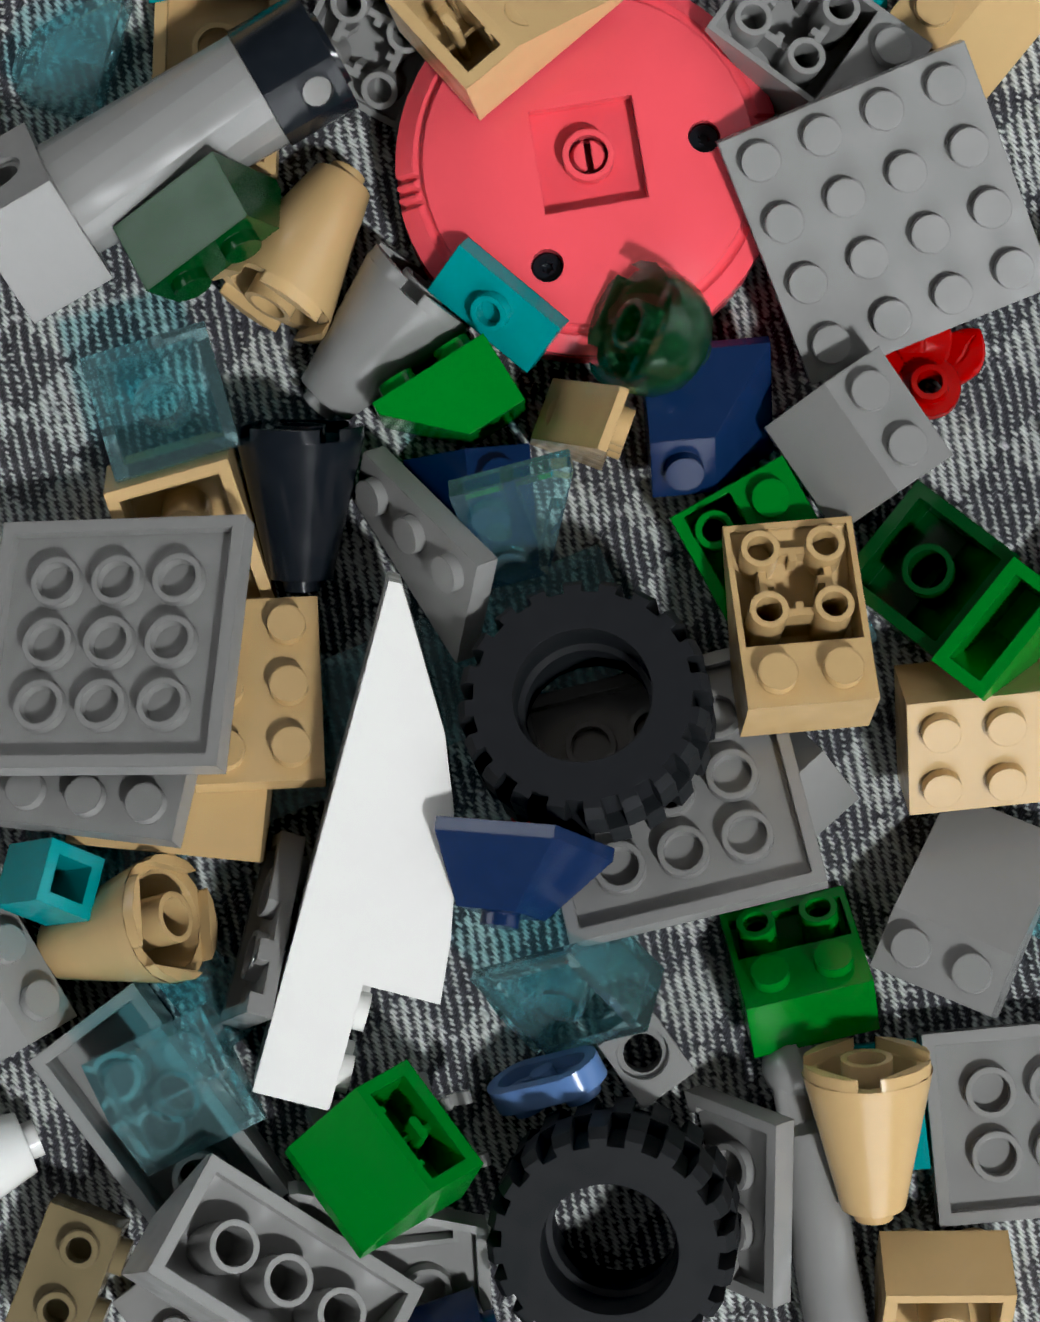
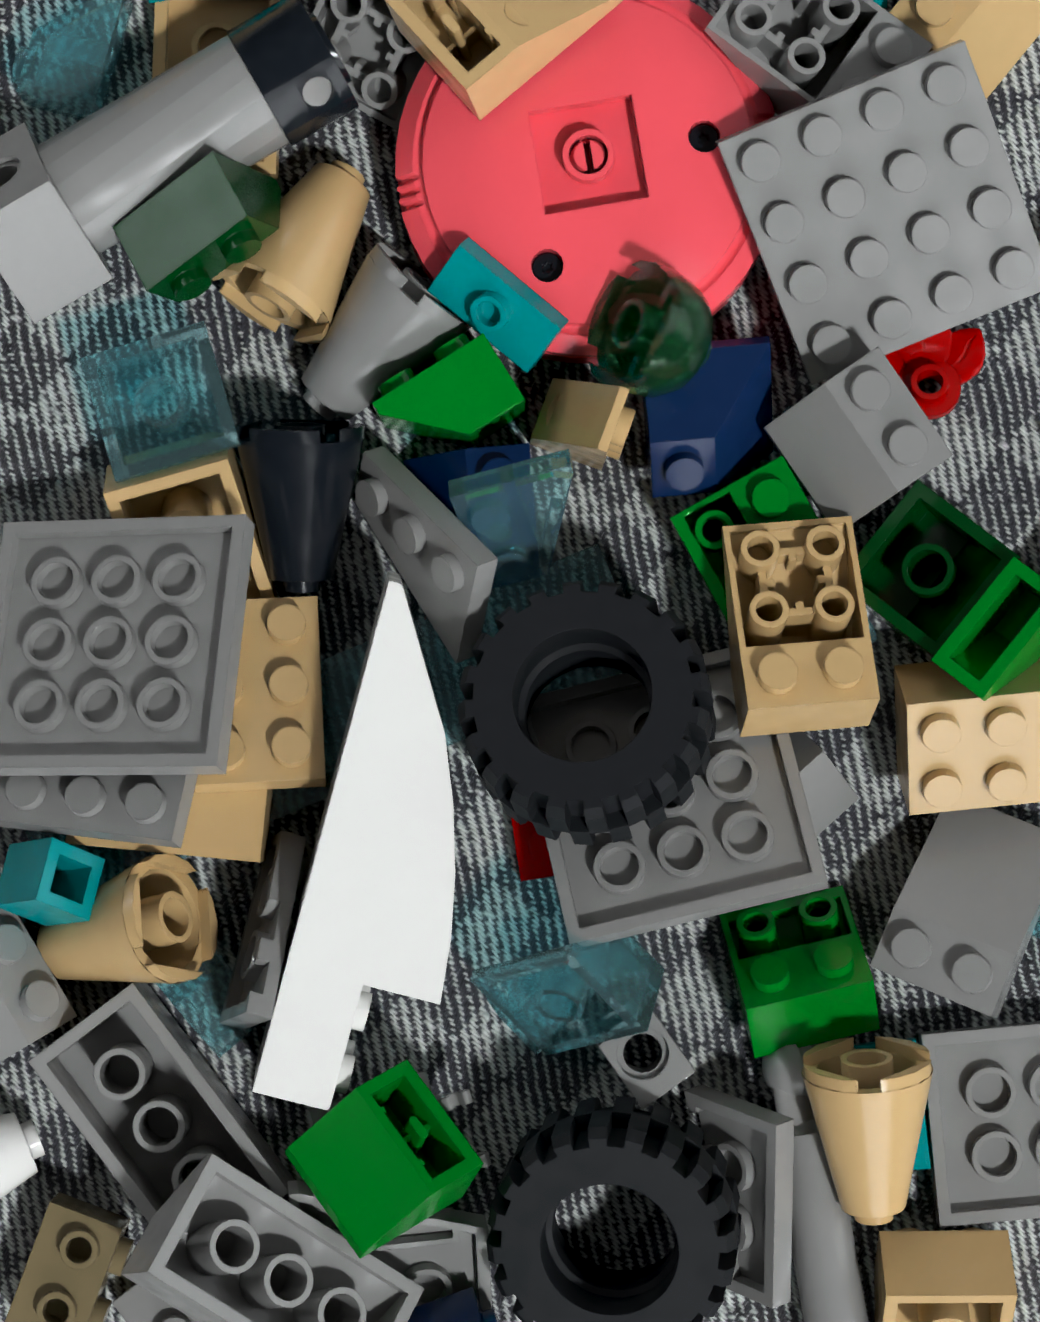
clear light blue slope [81,1000,267,1176] -> none
dark blue slope [434,816,615,930] -> none
medium blue plate [487,1045,607,1119] -> none

